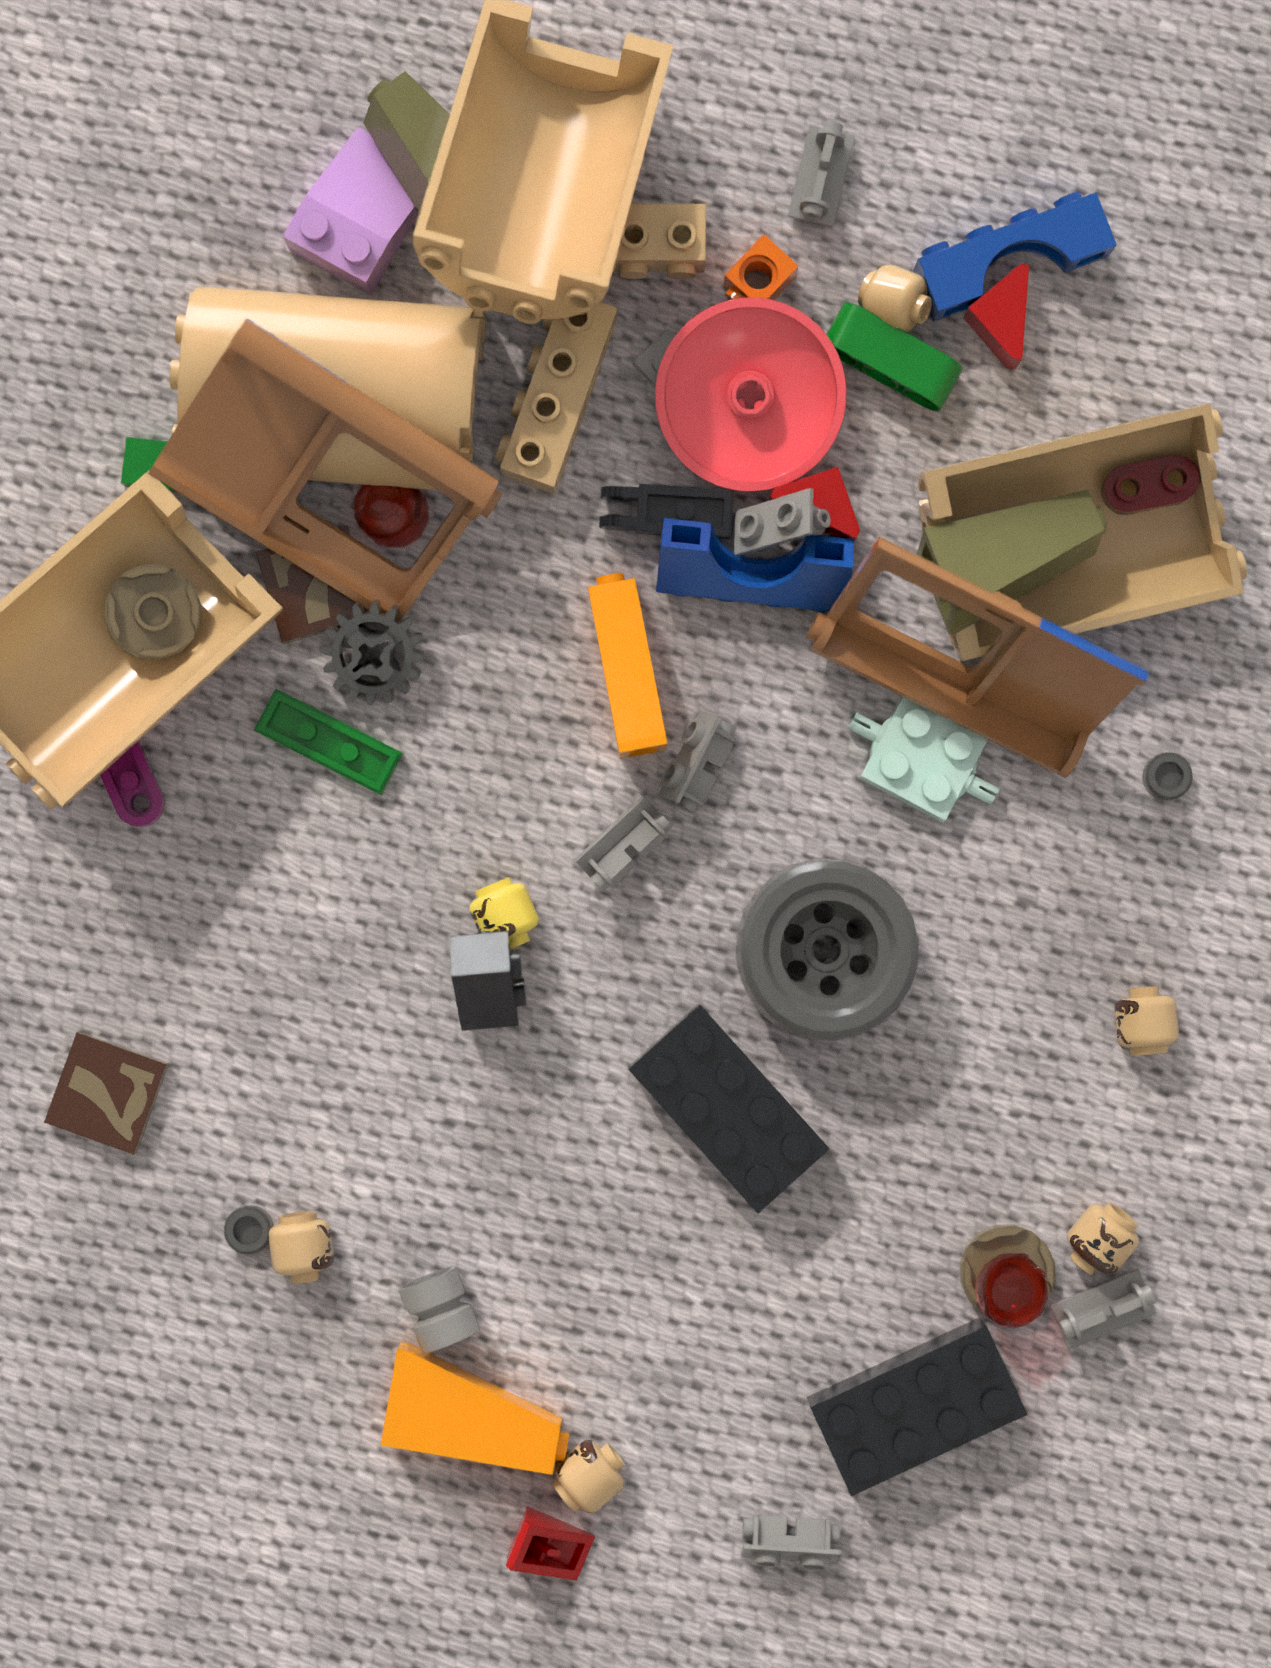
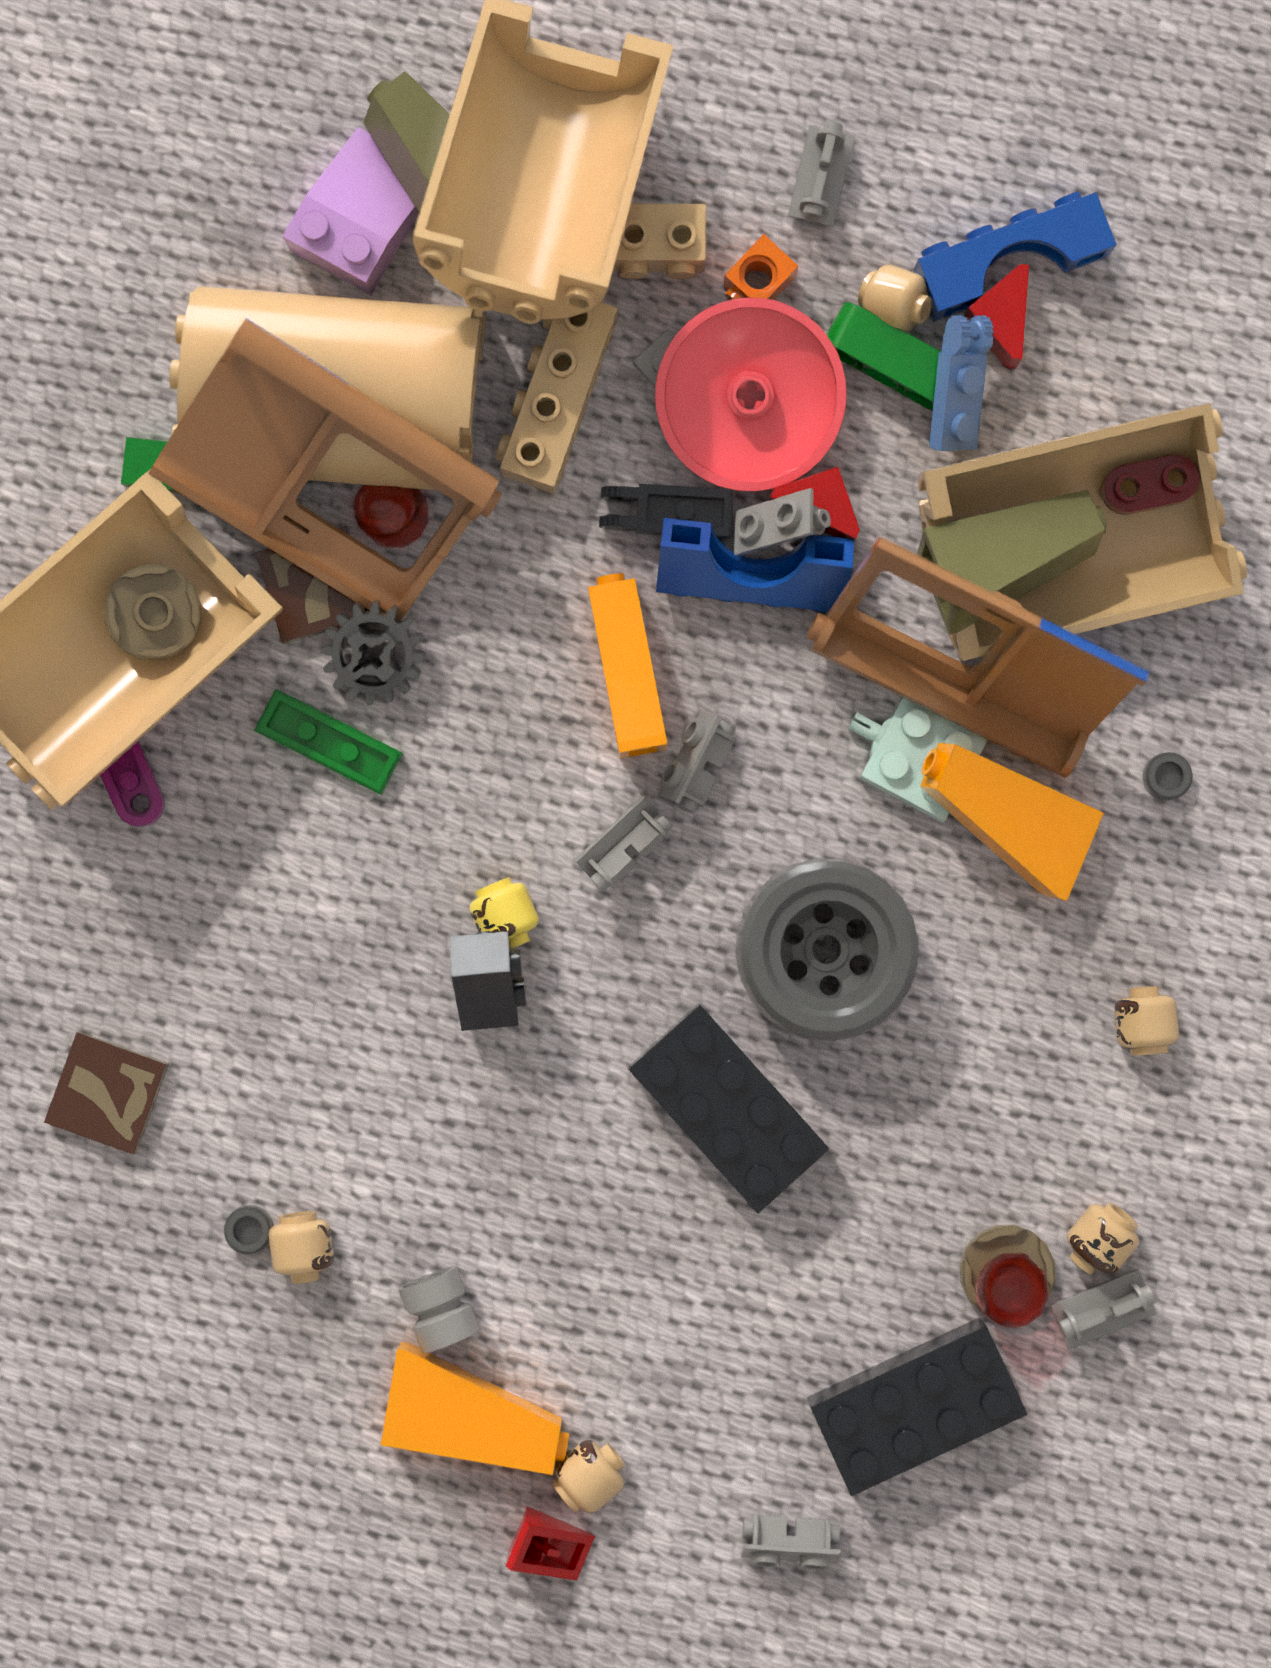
none -> light orange slope [920,743,1104,901]
none -> medium blue hinge [929,315,994,451]

